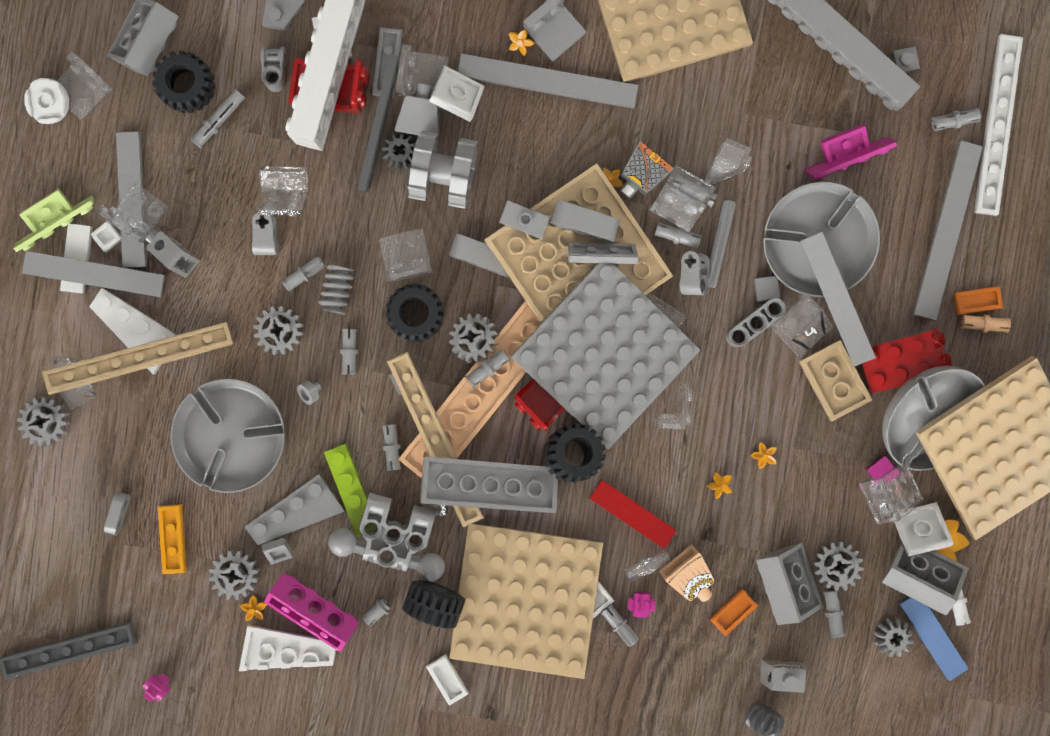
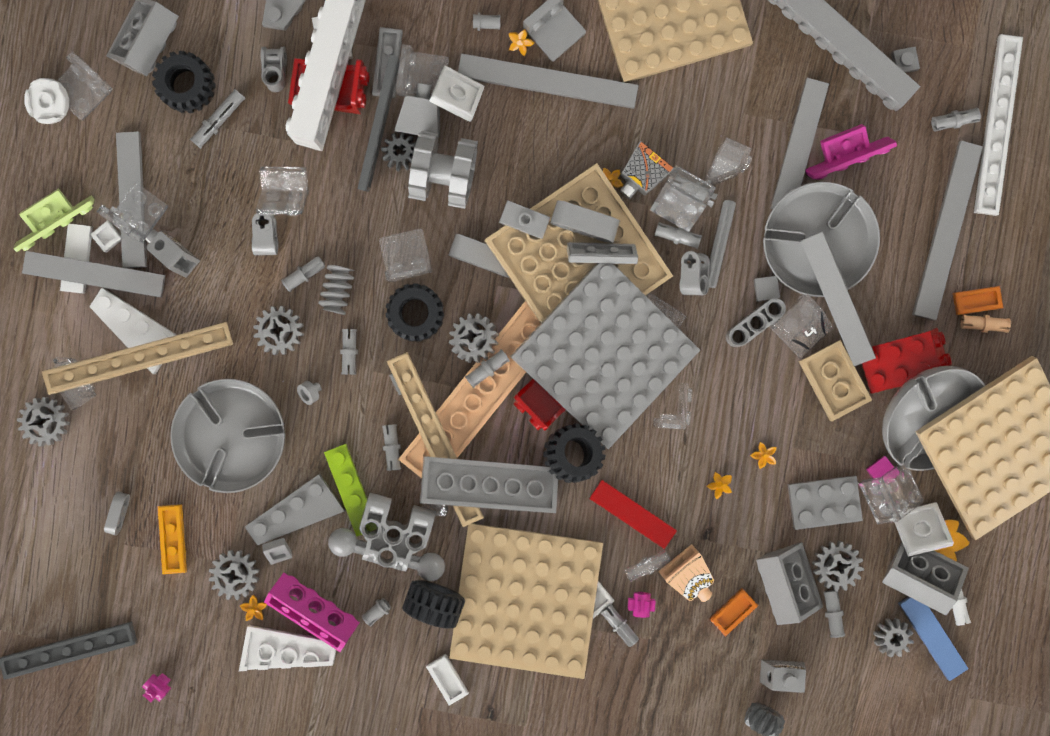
none -> light grey pin [473,12,500,31]
none -> light grey tile [770,78,829,209]
none -> light grey plate [787,475,863,530]

